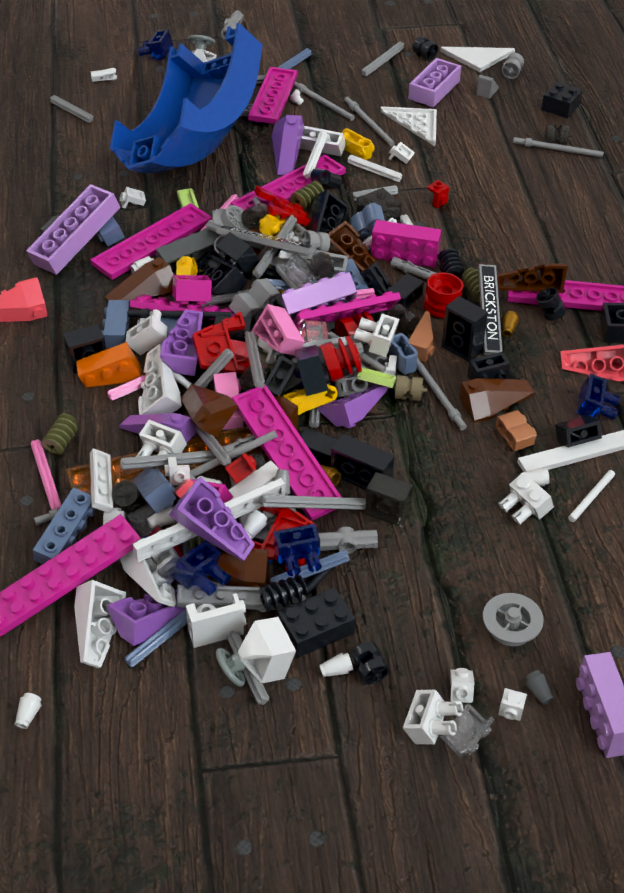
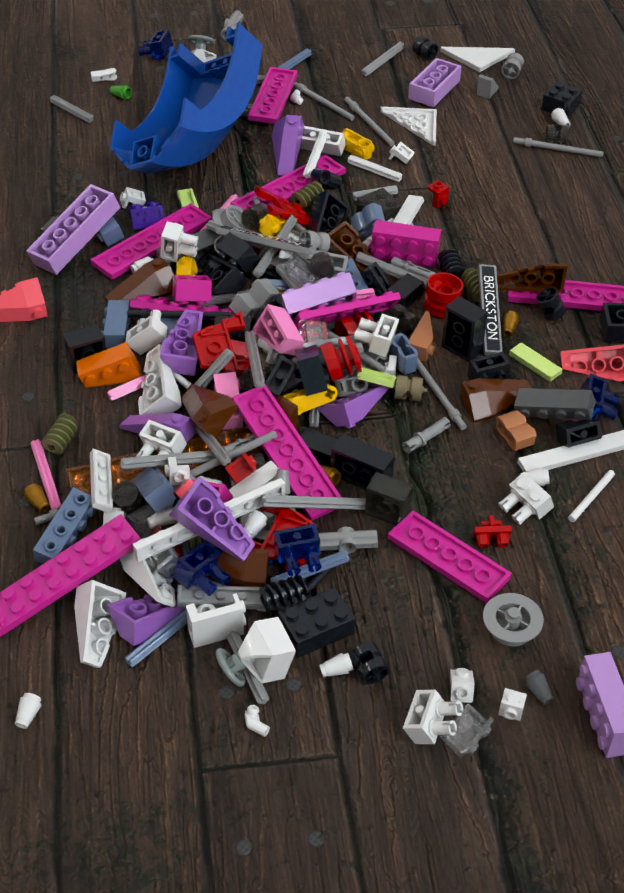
none -> pearl gold cone [23,483,50,513]
none -> bright green cone [110,85,132,100]
none -> dark purple bracket [127,201,164,230]
none -> white brick [160,221,199,262]
none -> white arm [244,705,270,737]
none -> light grey axle [356,252,428,289]
none -> dark pink plate [388,510,512,603]
none -> white tile [393,195,424,225]
none -> light grey pin [402,417,451,453]
none -> red hips [472,515,512,548]
none -> yellowish green tile [509,342,563,382]
none -> dark grey brick [514,388,596,420]
none -> white cone [551,108,571,129]

